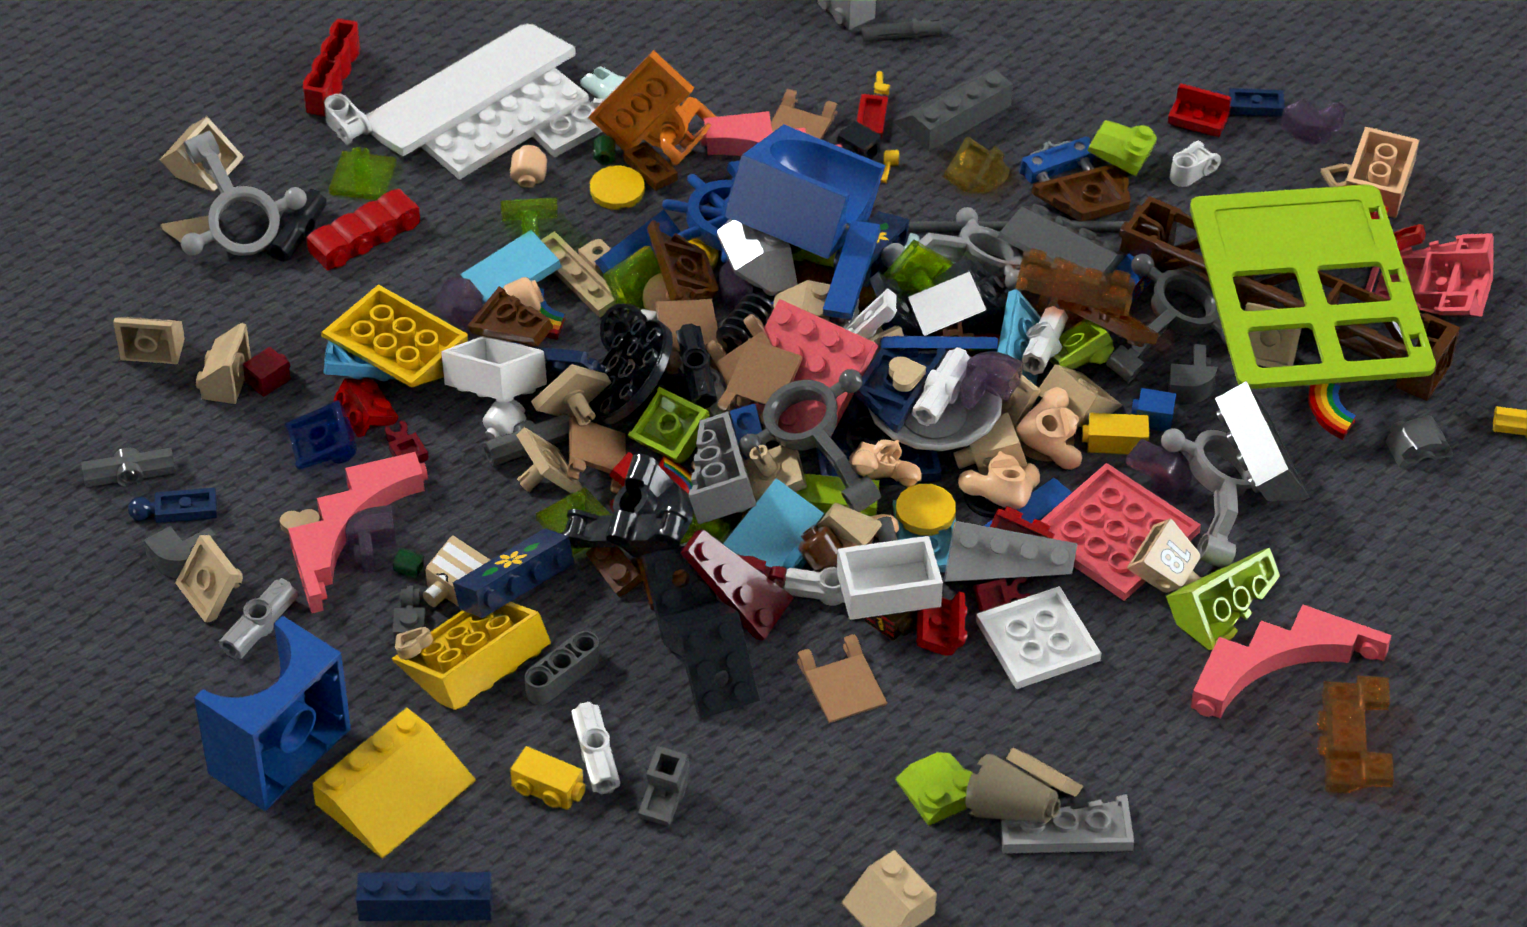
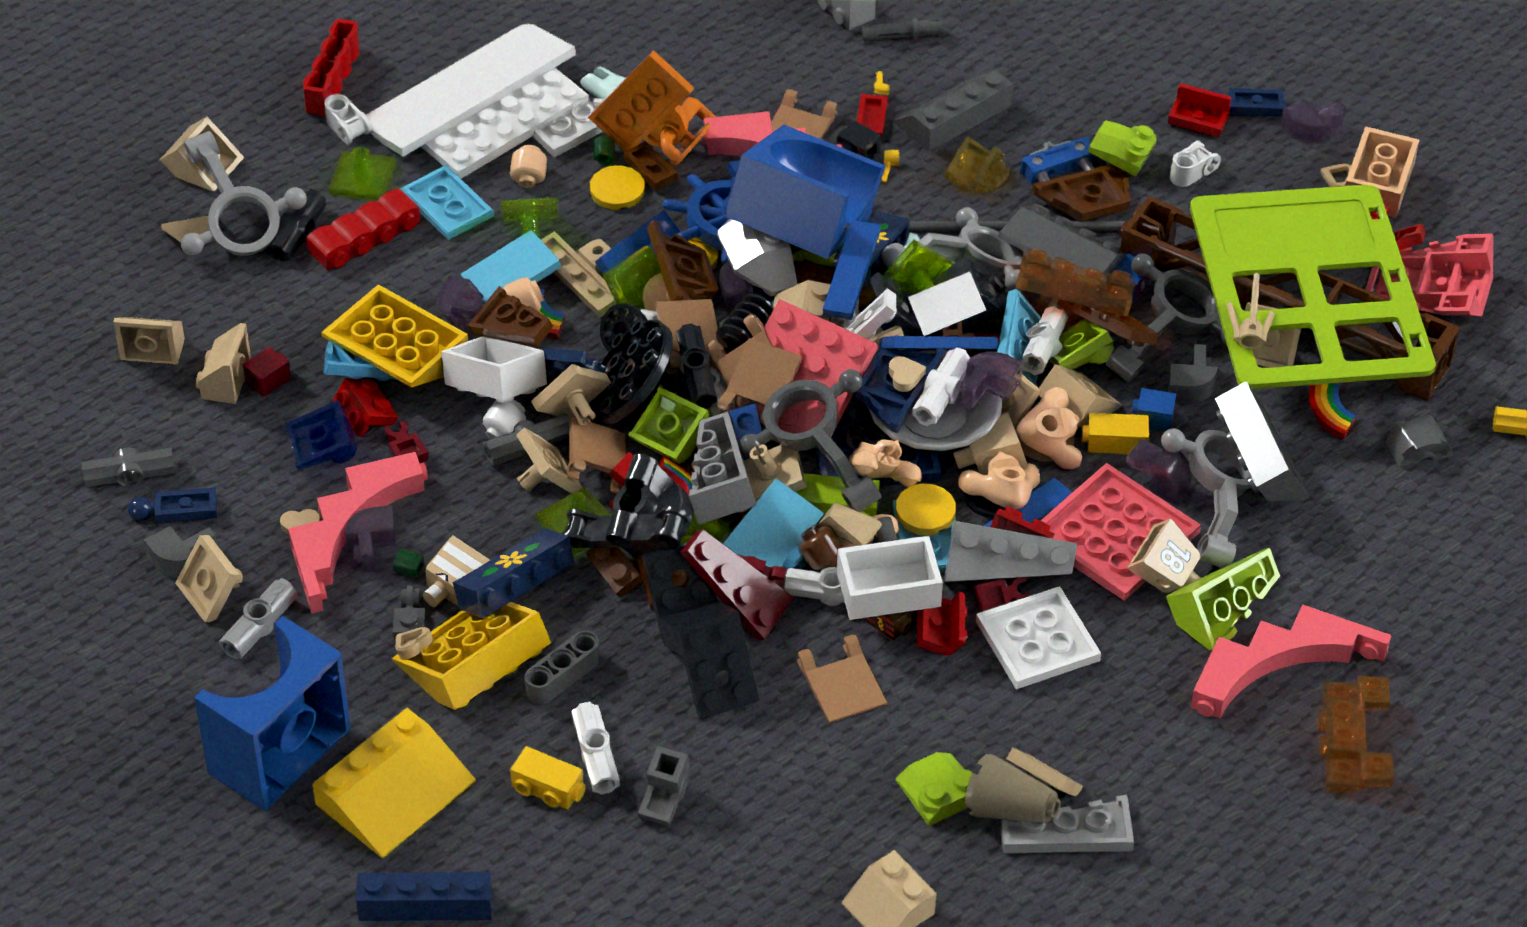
none -> medium azure tile [400,165,494,240]
none -> tan plant [1227,273,1274,349]

